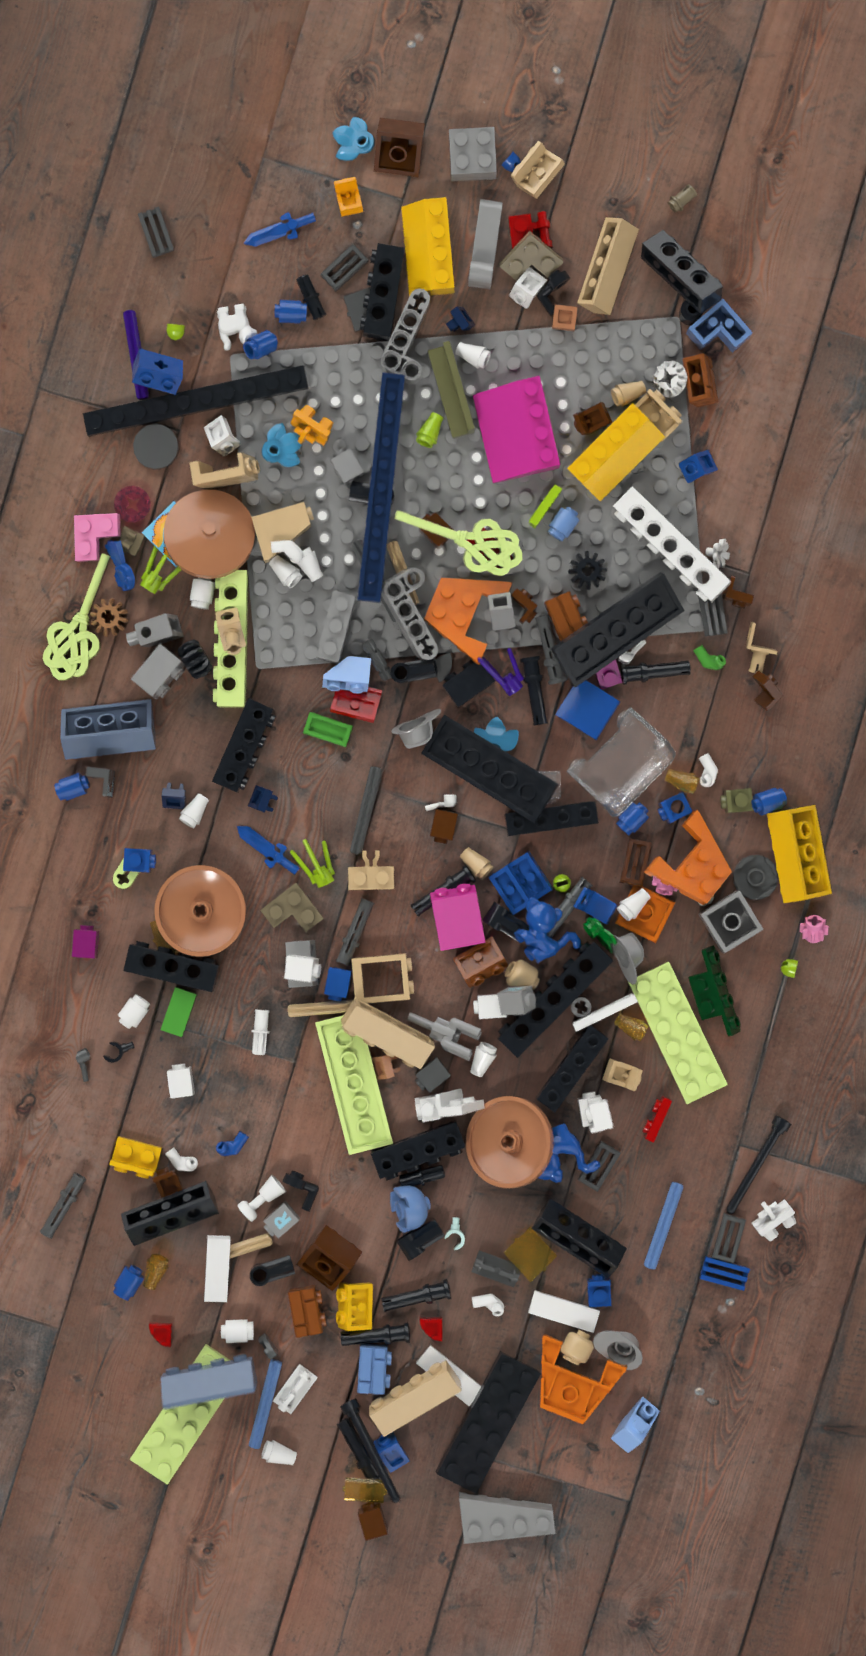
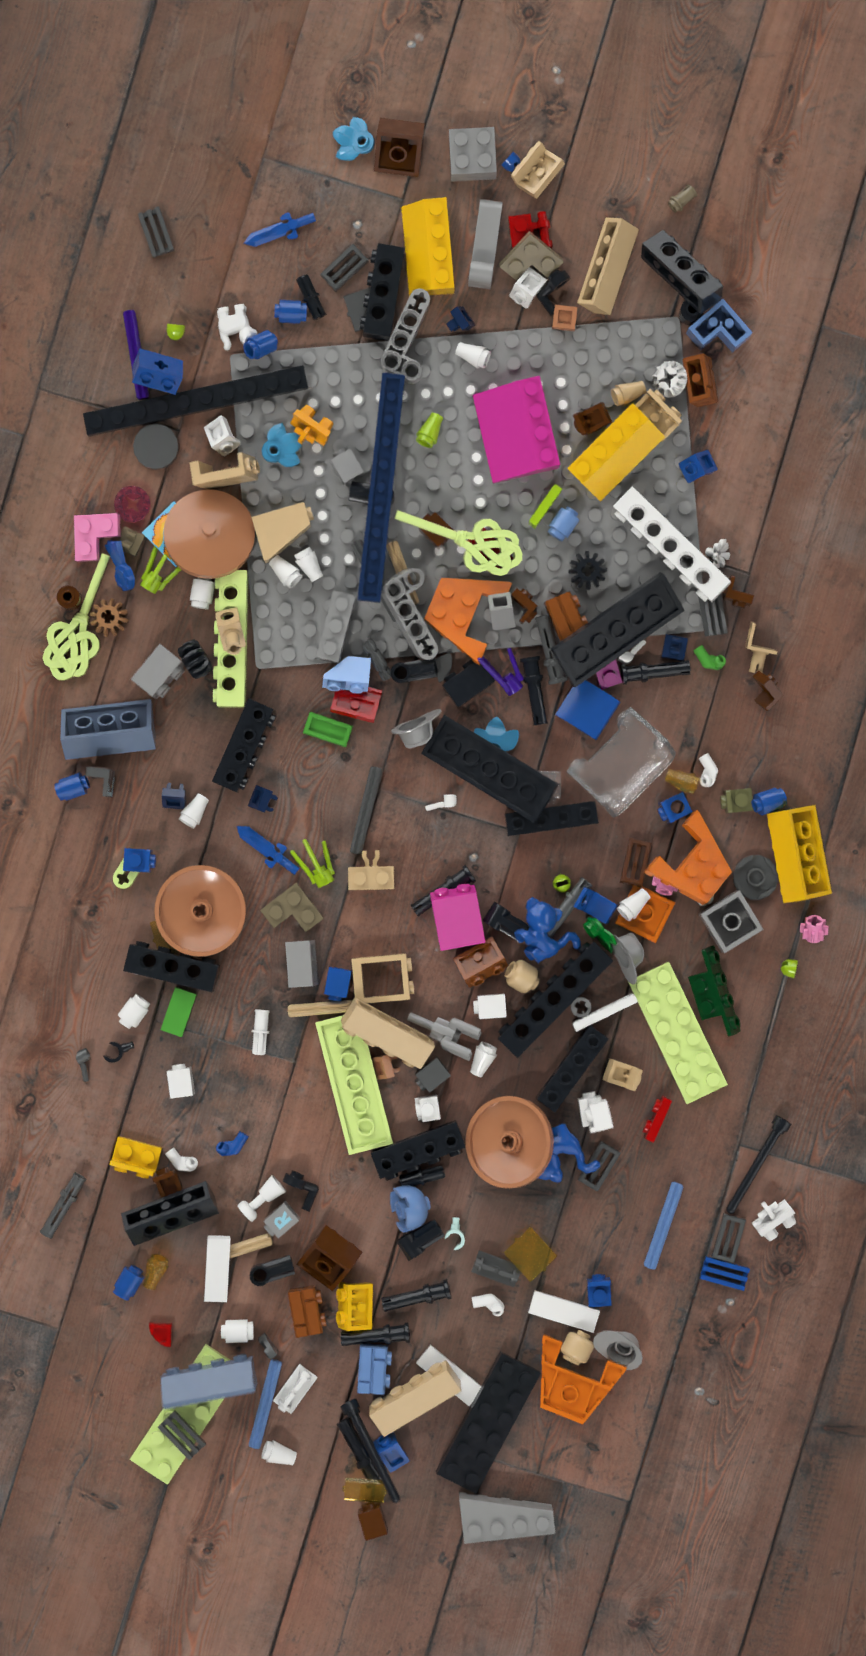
magenta brick [72,925,99,959] -> none
light grey torso [126,613,184,647] -> none
white arm [271,540,303,563] -> none
white brick [284,955,321,982] -> none
light orange bracket [334,177,363,217] -> none
dark grey pin [336,898,375,966] -> none
red tile [420,1317,442,1341] -> none
olive fence [428,341,475,439] -> none
reddish brown brick [430,809,458,844] -> none
white bracket [435,1089,485,1117] -> none
tan cone [460,847,493,880] -> none
blue slope [489,851,553,915] -> none
light grey brick [497,986,536,1015] -> none
black brick [532,1199,627,1278] -> none
light blue slope [611,1397,660,1453] -> none
clear yellow cone [614,1013,649,1042] -> none
blue brick [616,802,649,836] -> none
none -> reddish brown brick [57,585,82,610]
none -> dark grey tile [158,1410,206,1460]
none -> dark blue tile [661,634,688,661]

